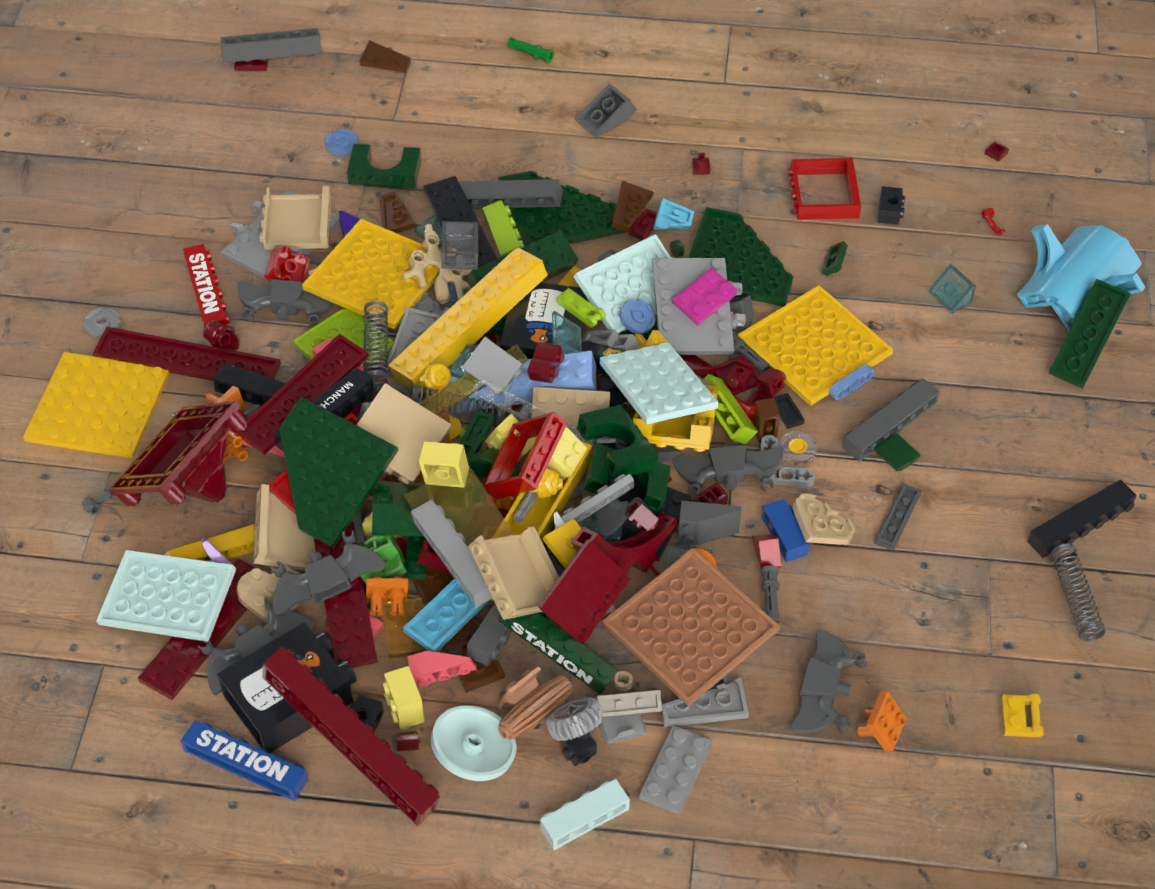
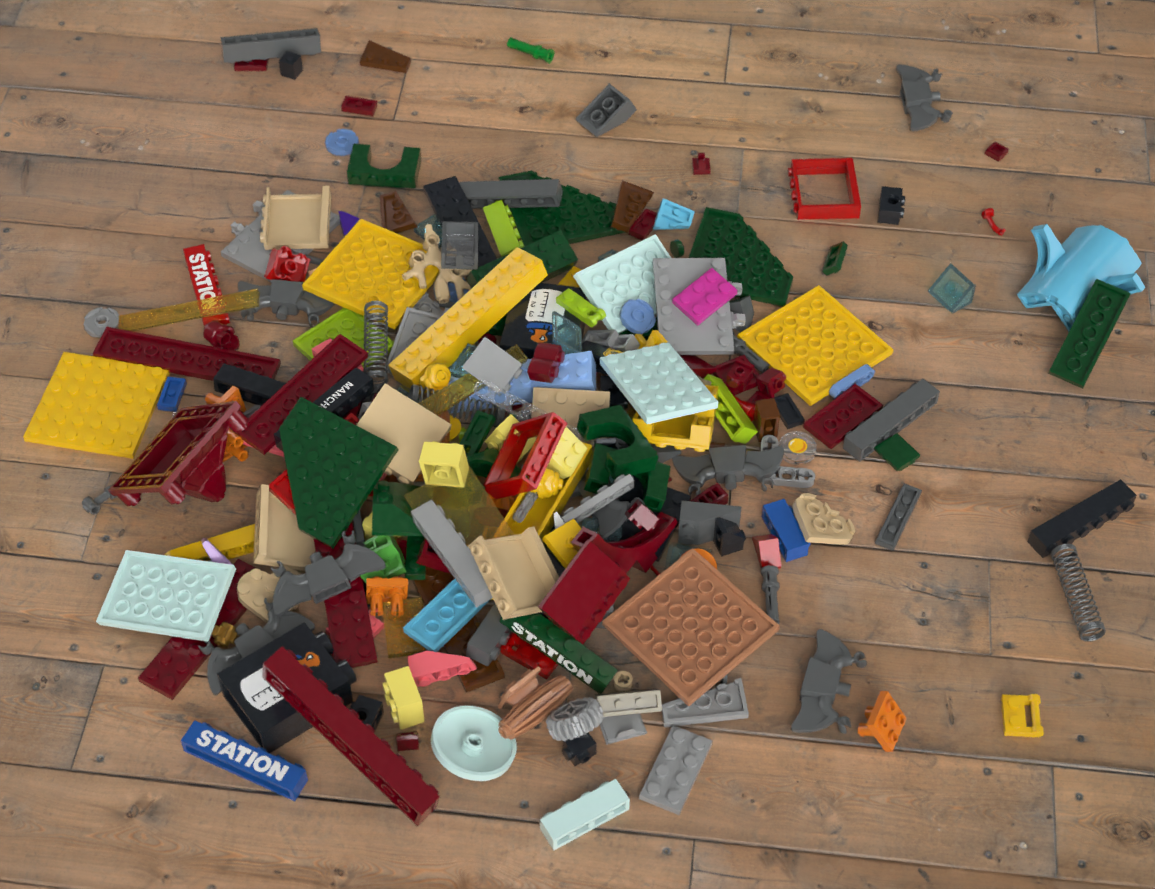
none -> clear yellow tile [118,288,260,331]
none -> blue plate [157,377,187,412]
none -> pearl gold gear [211,622,238,648]
none -> black brick [279,51,303,80]
none -> dark red plate [341,96,378,116]
none -> red plate [500,633,558,680]
none -> black slope [713,517,746,557]
none -> dark red plate [803,384,883,449]
none -> dark grey torso [896,64,953,131]

